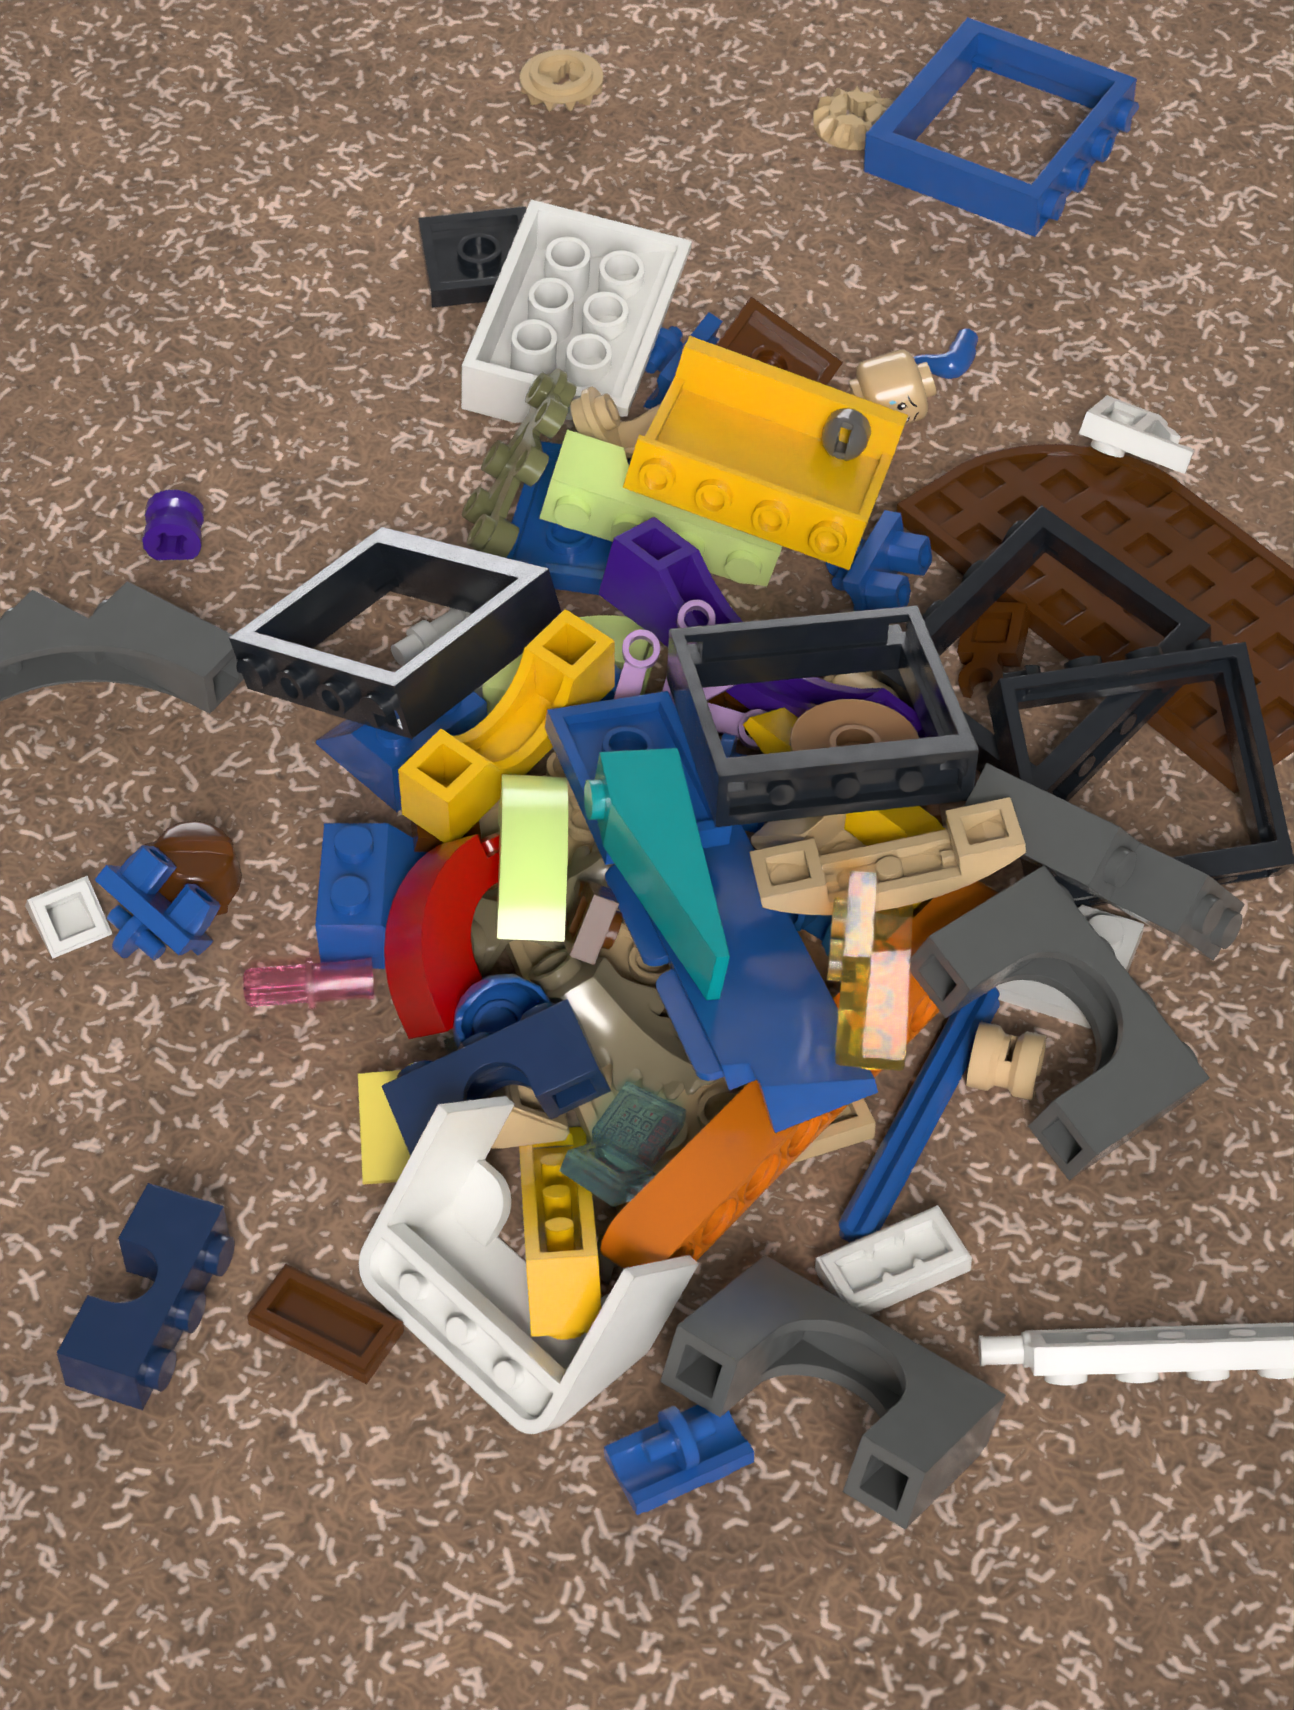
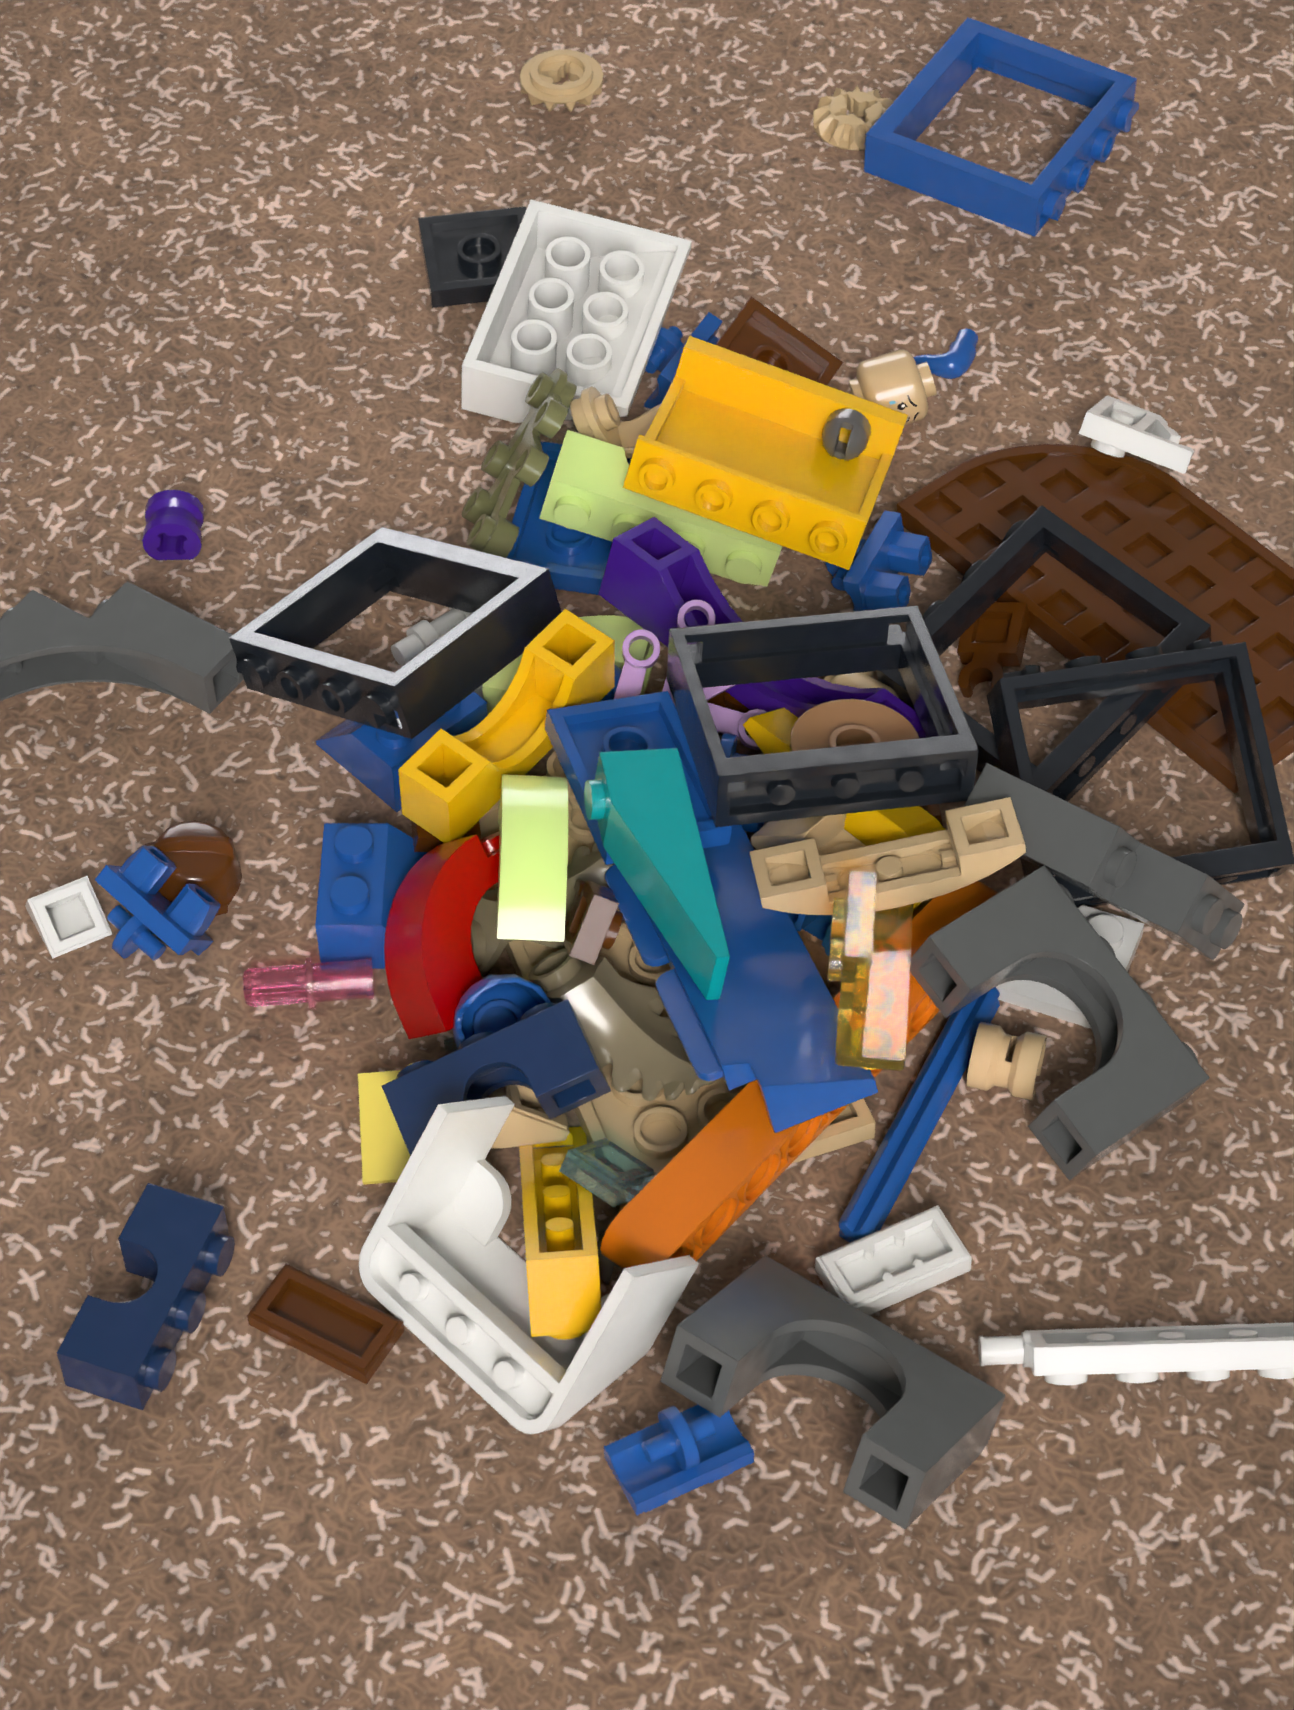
clear light blue tile [592,1081,686,1171] -> none

